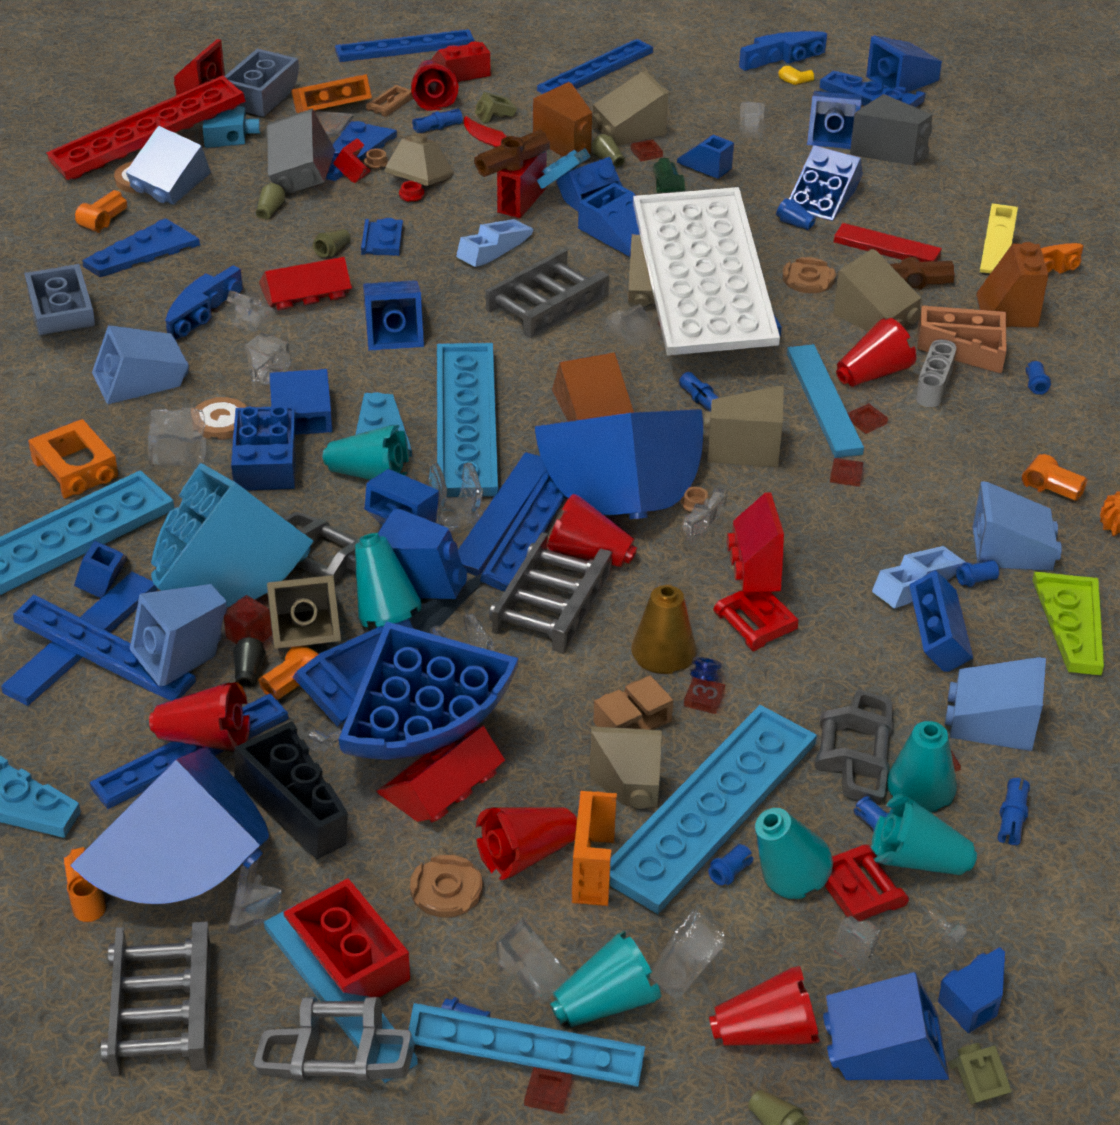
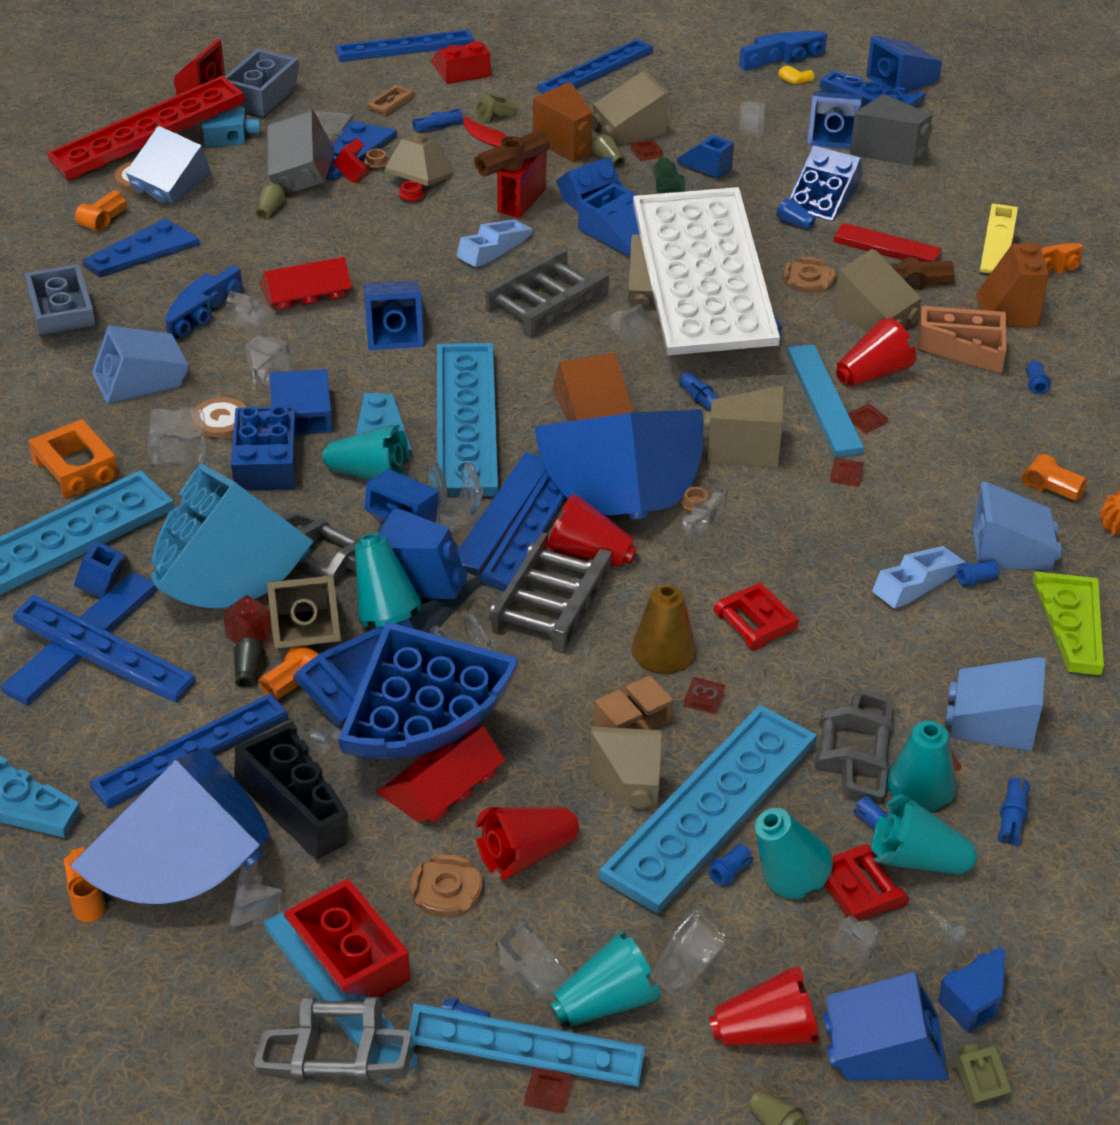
flat silver fence [101,922,211,1076] -> none
medium blue slope [130,584,227,687] -> none
red cone [149,682,250,752] -> none
orange brick [291,74,372,113] -> none
olive cone [313,229,351,258] -> none
blue plate [361,218,403,256] -> none
red cone [411,60,459,111] -> none
dark azure wing [537,148,591,189] -> none
orange panel [572,791,617,906] -> none
clear blue bush [690,657,722,681] -> none
red slope [727,492,784,592] -> none
blue brick [909,570,973,672] -> none
light grey beam [916,339,956,407] -> none

